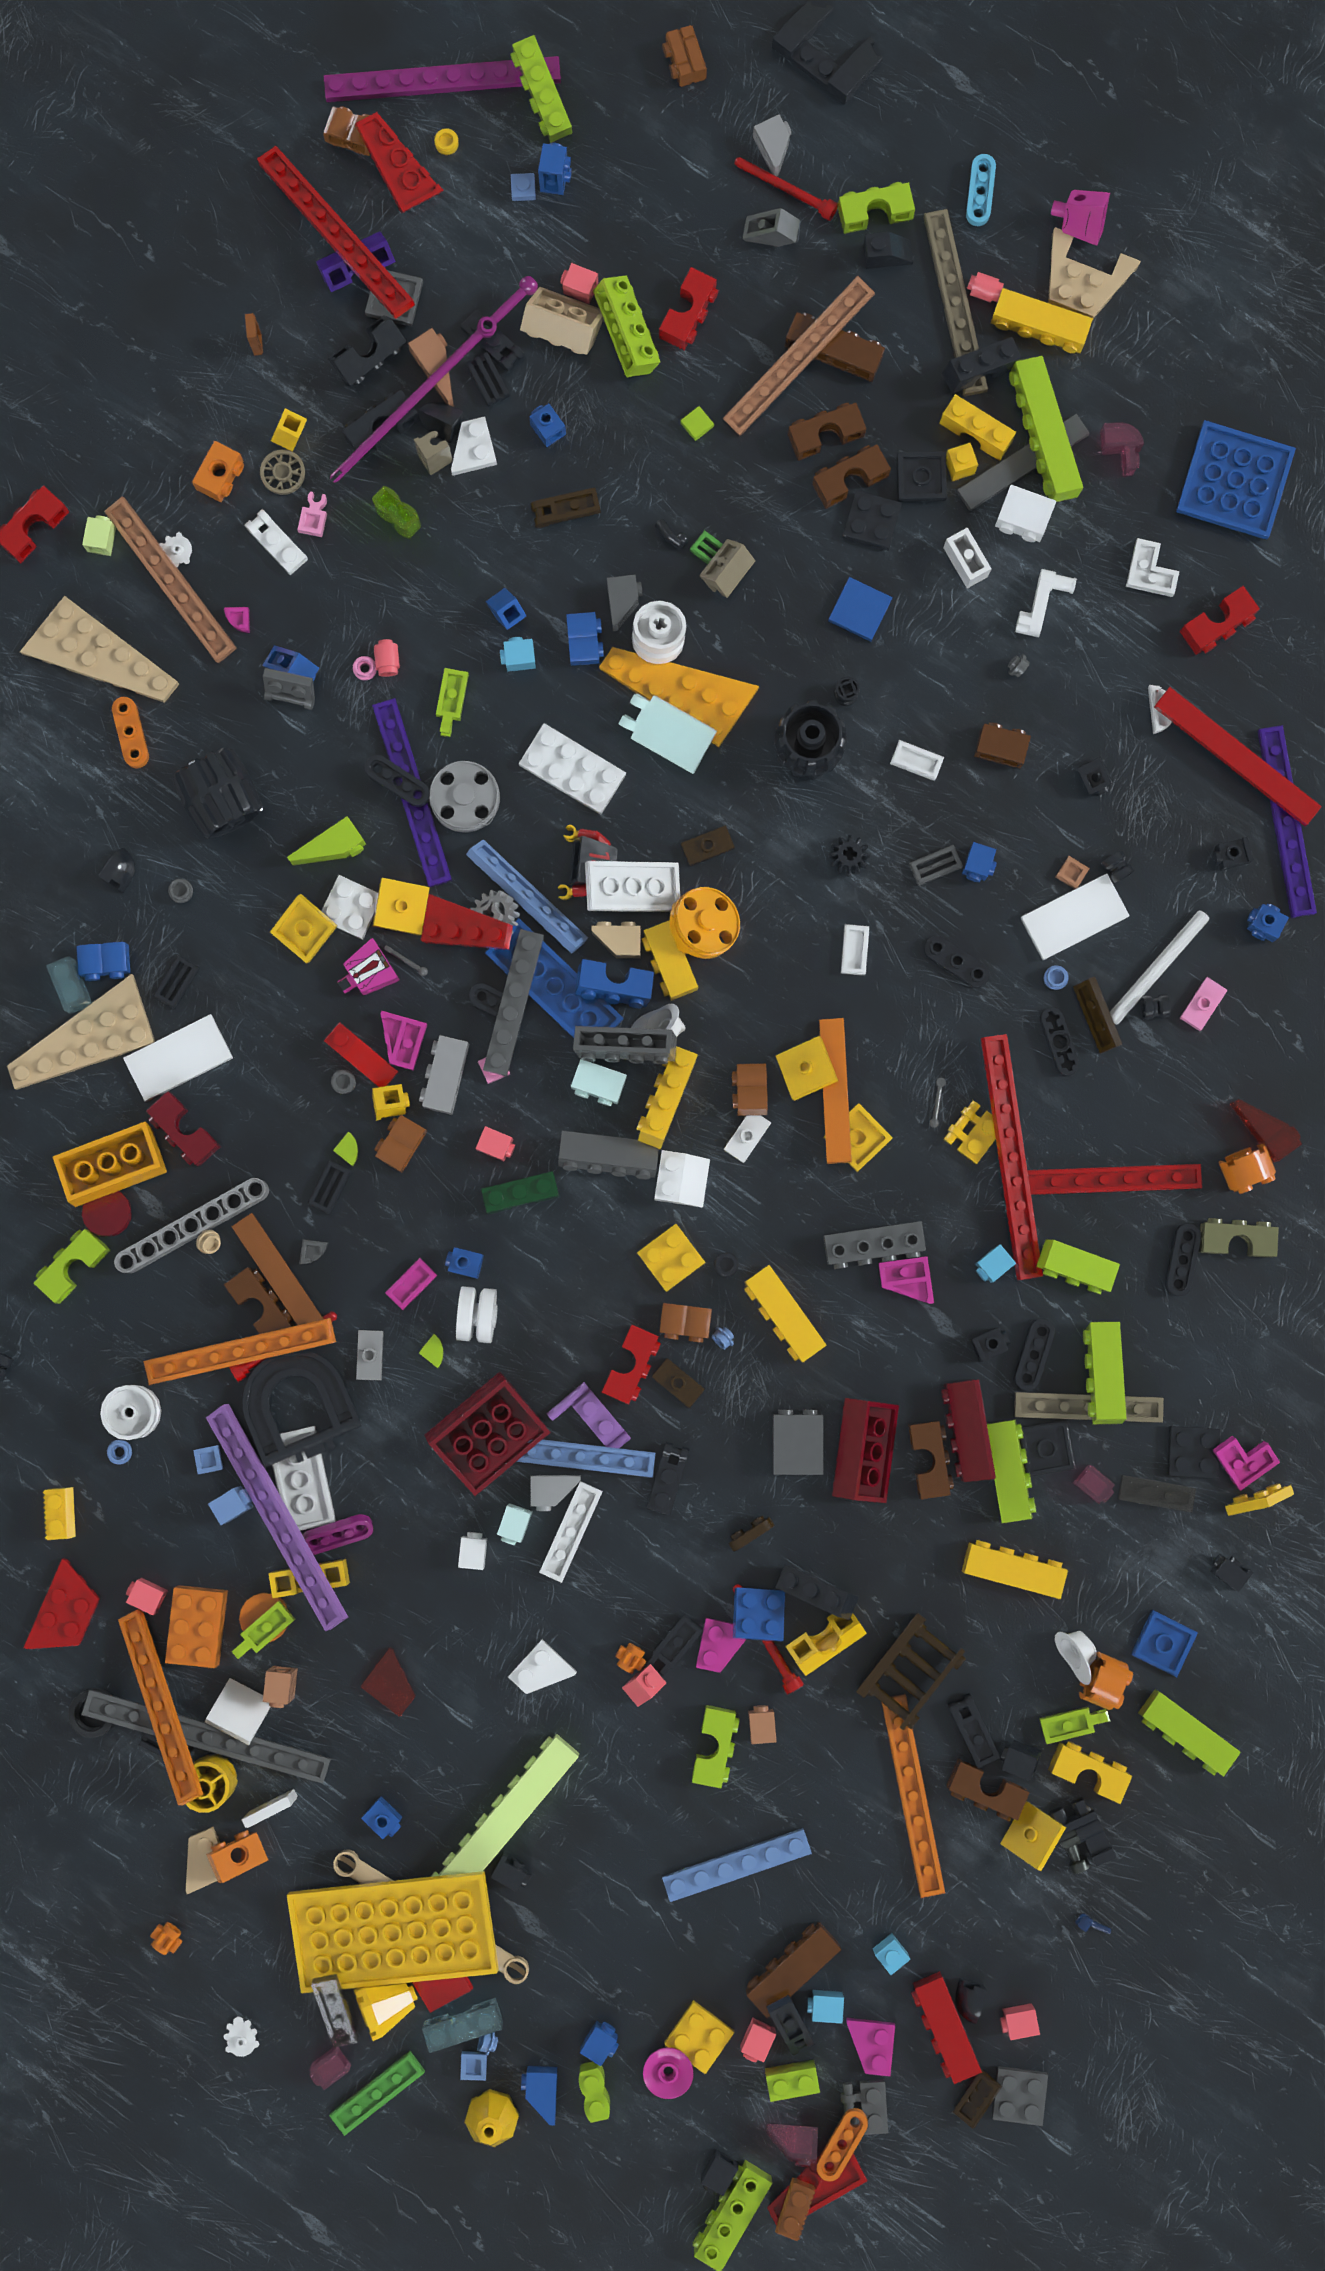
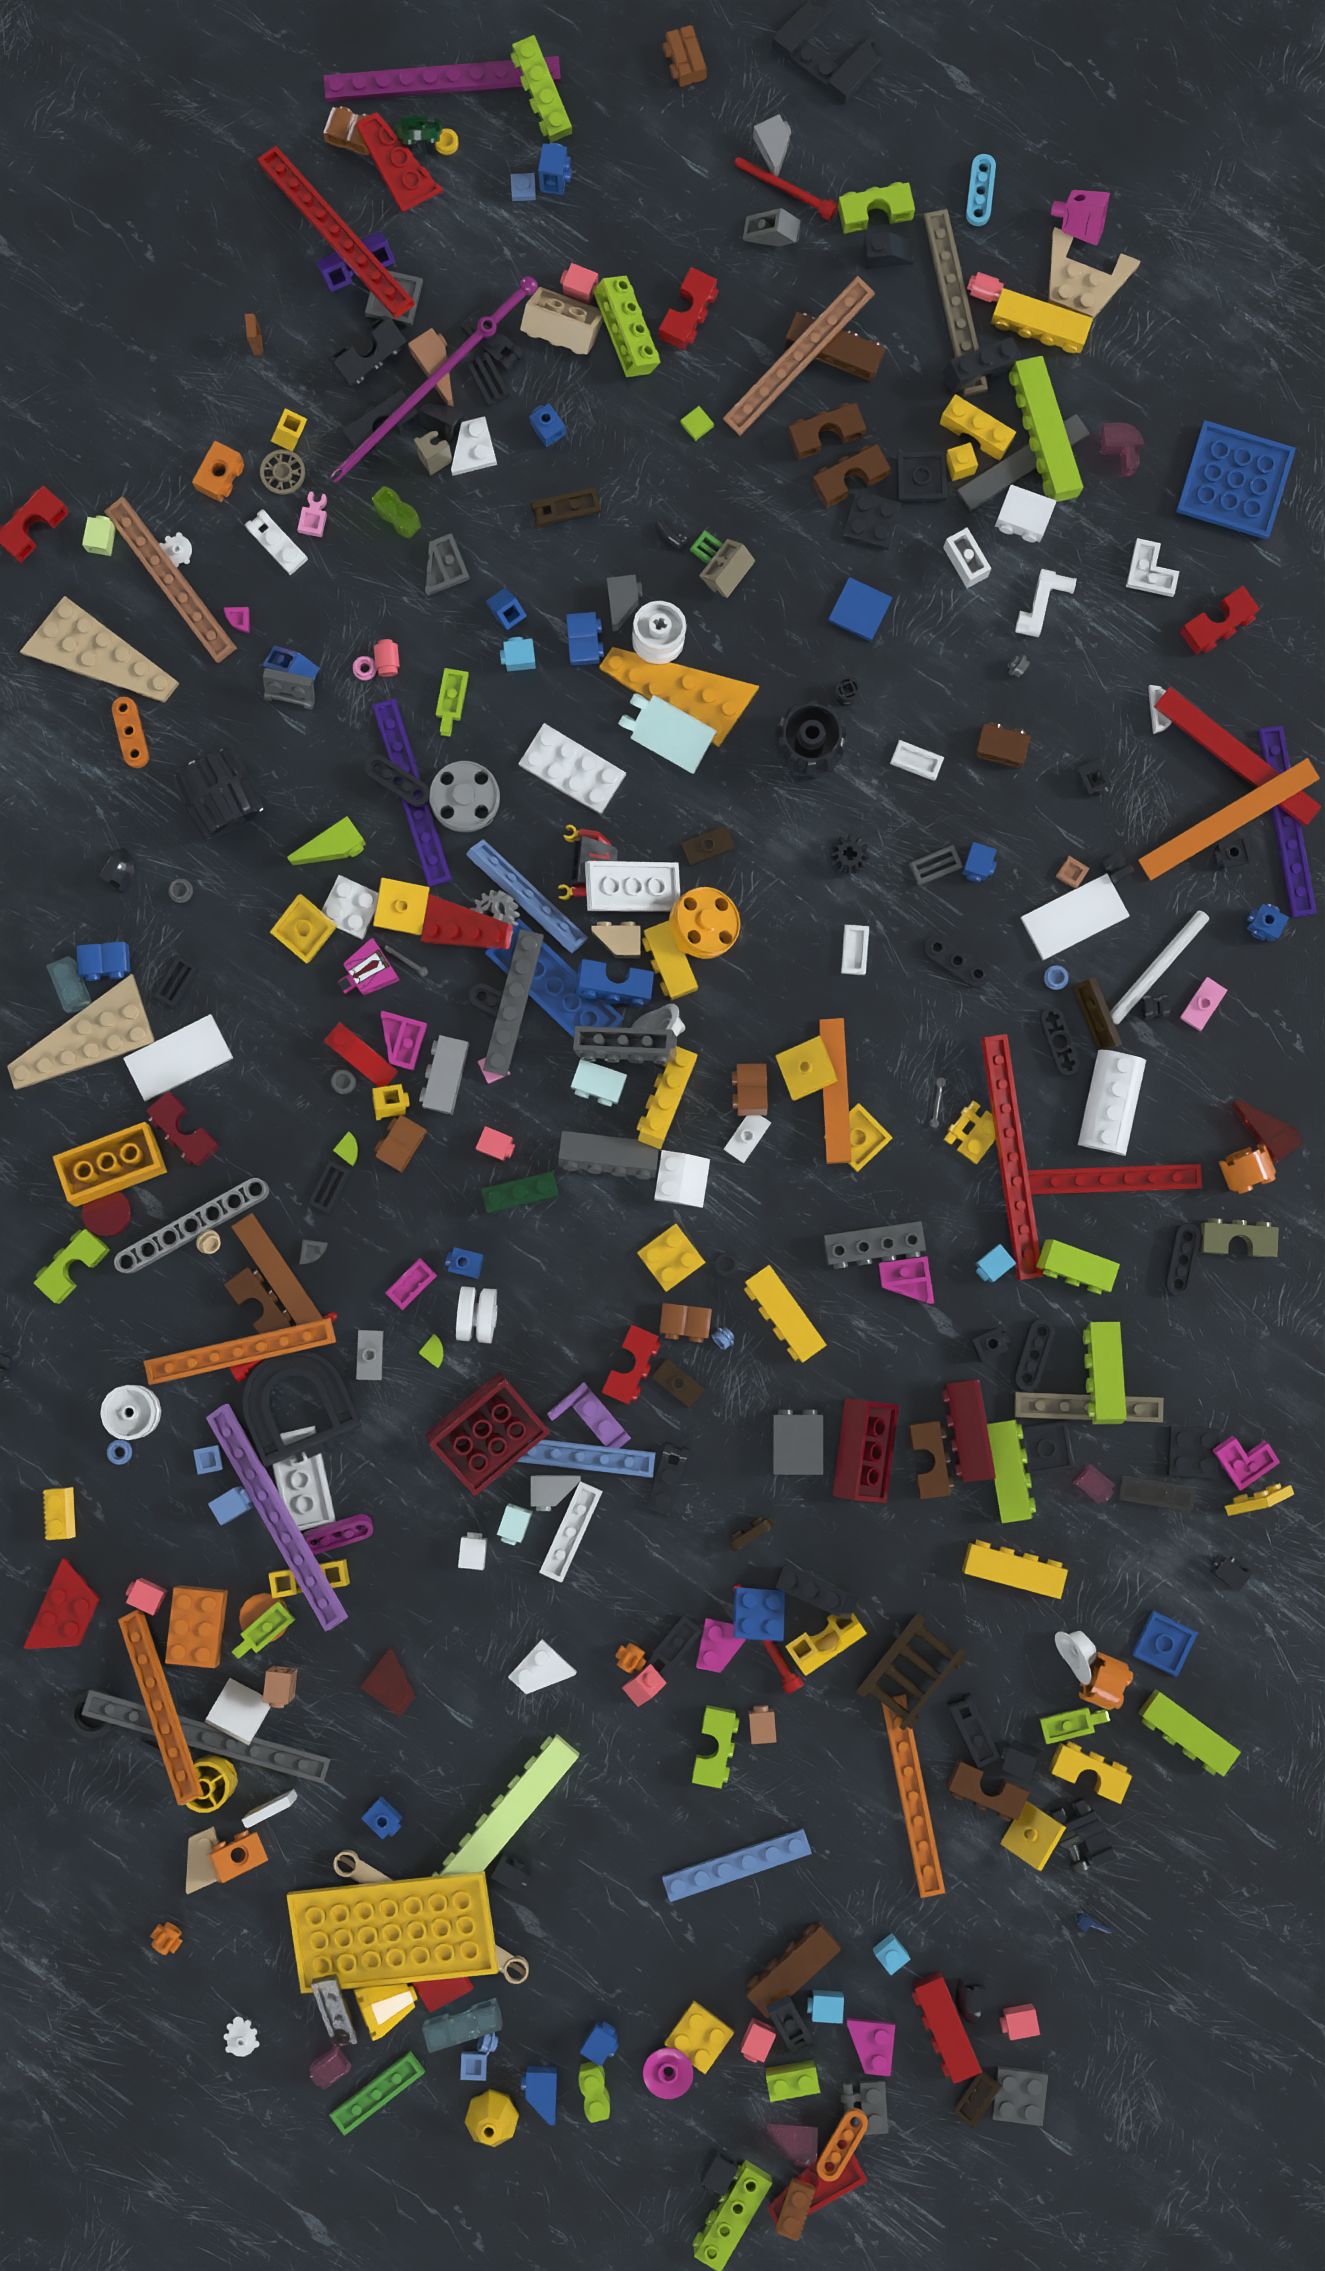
none -> dark green plate [394,116,442,144]
none -> dark grey wing [425,533,470,596]
none -> white container [1078,1050,1146,1156]
none -> orange tile [1138,758,1320,881]

